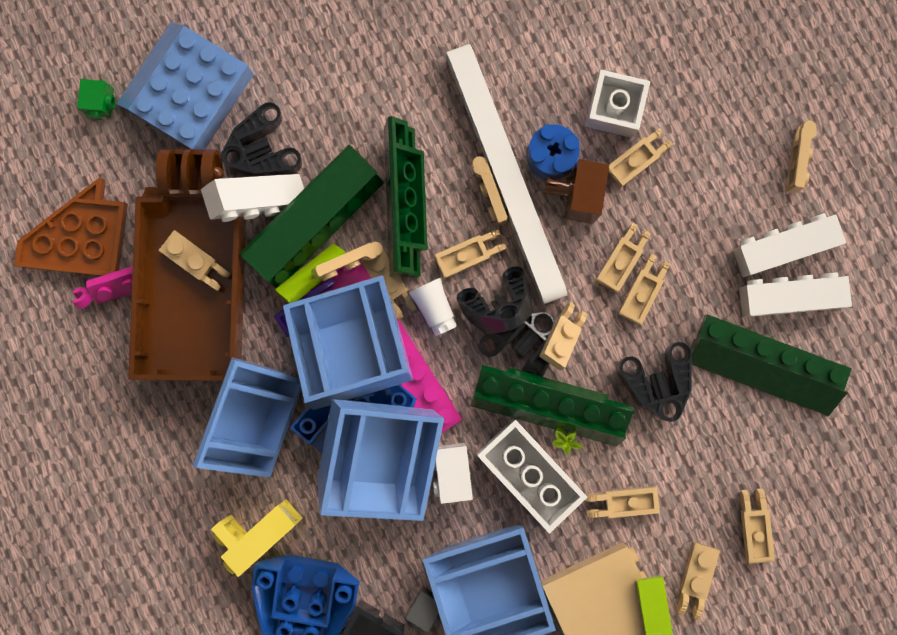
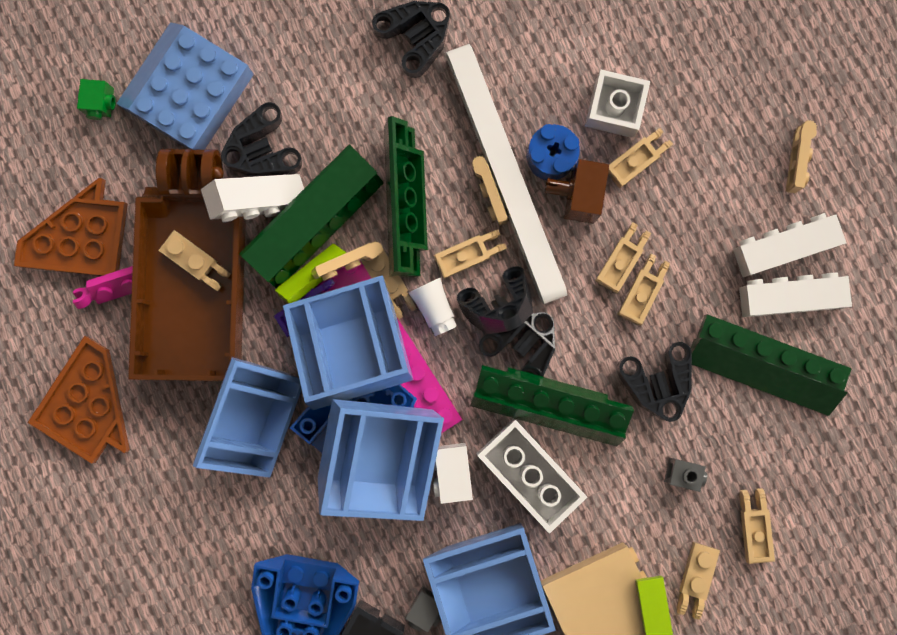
light yellow brick [211,499,303,577] -> none
tan hinge [540,302,587,371] -> none
lime plant [552,428,582,455] -> none
tan hinge [585,486,660,518] -> none
none -> dark orange wing [28,336,130,464]
none -> black connector [372,1,450,78]
none -> dark grey brick [664,457,707,492]

